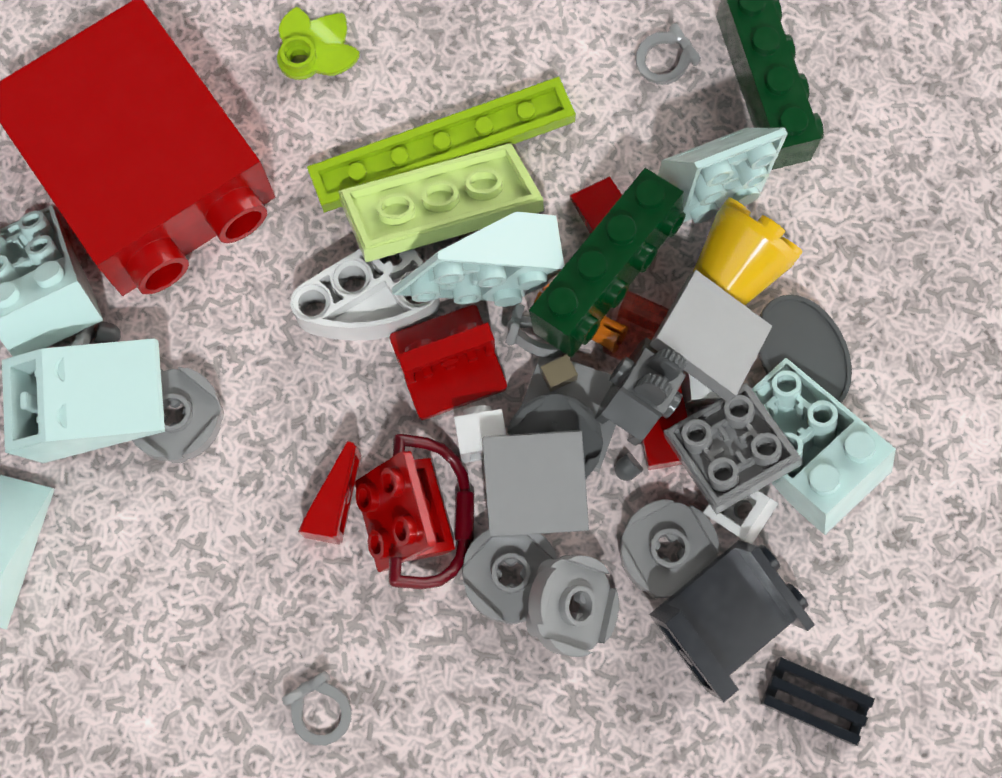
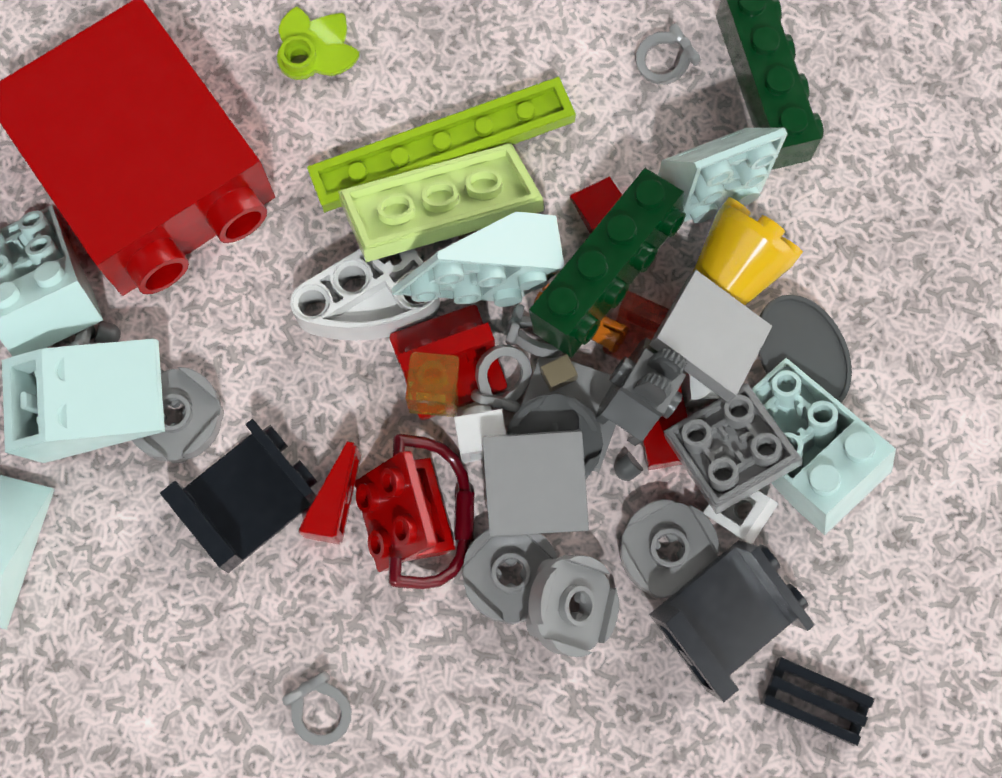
none -> black panel [160,418,318,573]
none -> clear yellow bracket [405,352,459,417]
none -> light grey piece [471,345,532,413]

